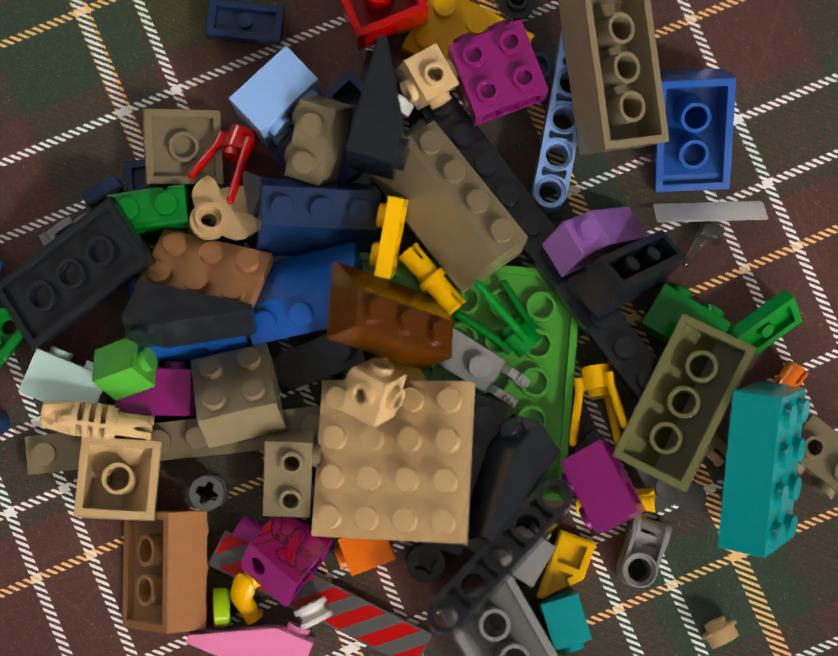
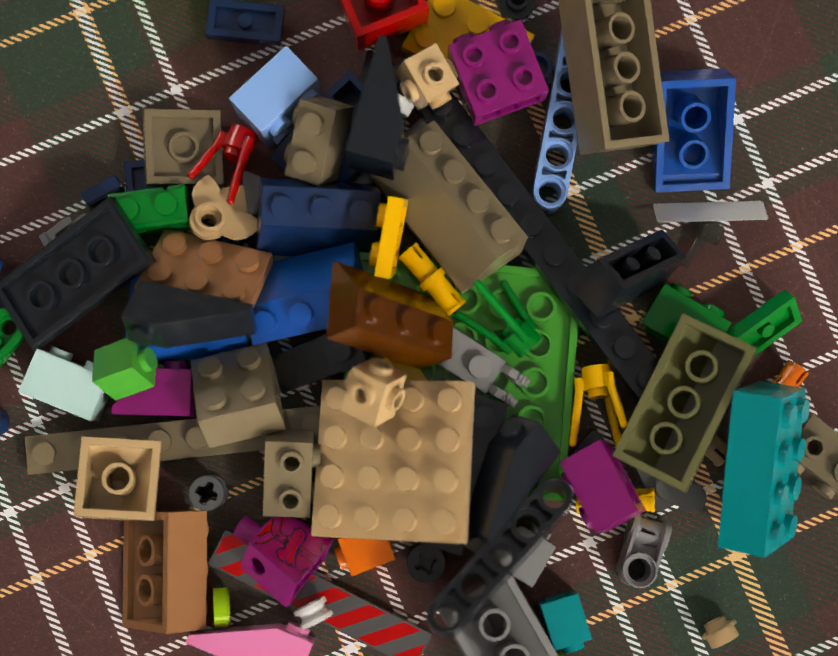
tan hinge [40,400,155,441] -> none
yellow arm [230,571,263,625] -> none
yellow tile [535,529,596,599] -> none
medium lavender slope [542,206,647,277] -> none

